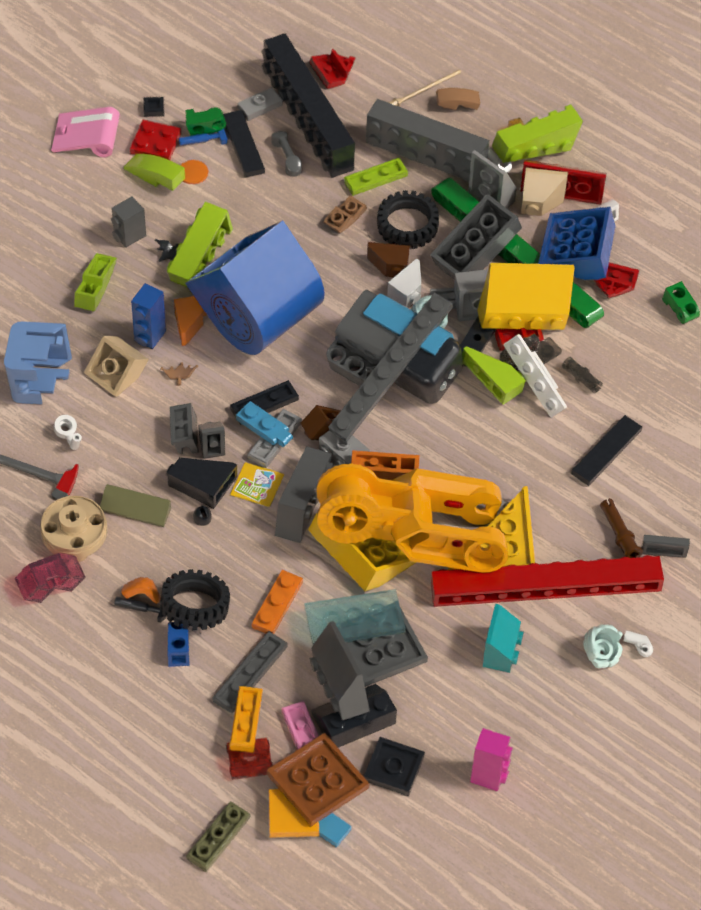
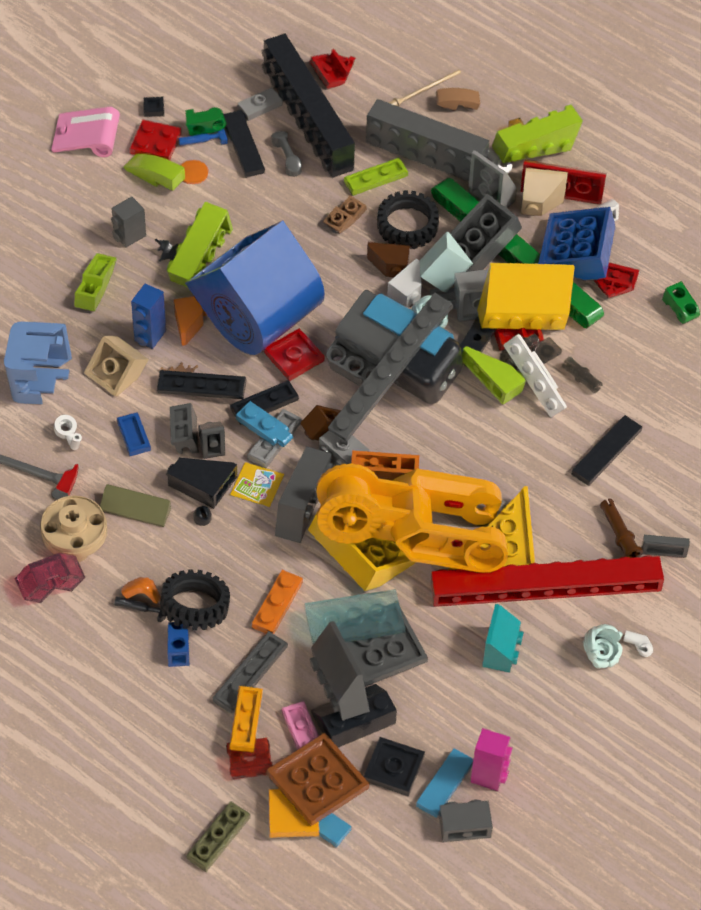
none -> blue tile [117,412,151,456]
none -> black tile [157,370,247,400]
none -> red plate [264,328,325,381]
none -> dark azure tile [416,748,473,818]
none -> light aqua slope [420,232,473,292]
none -> dark grey brick [439,799,493,842]

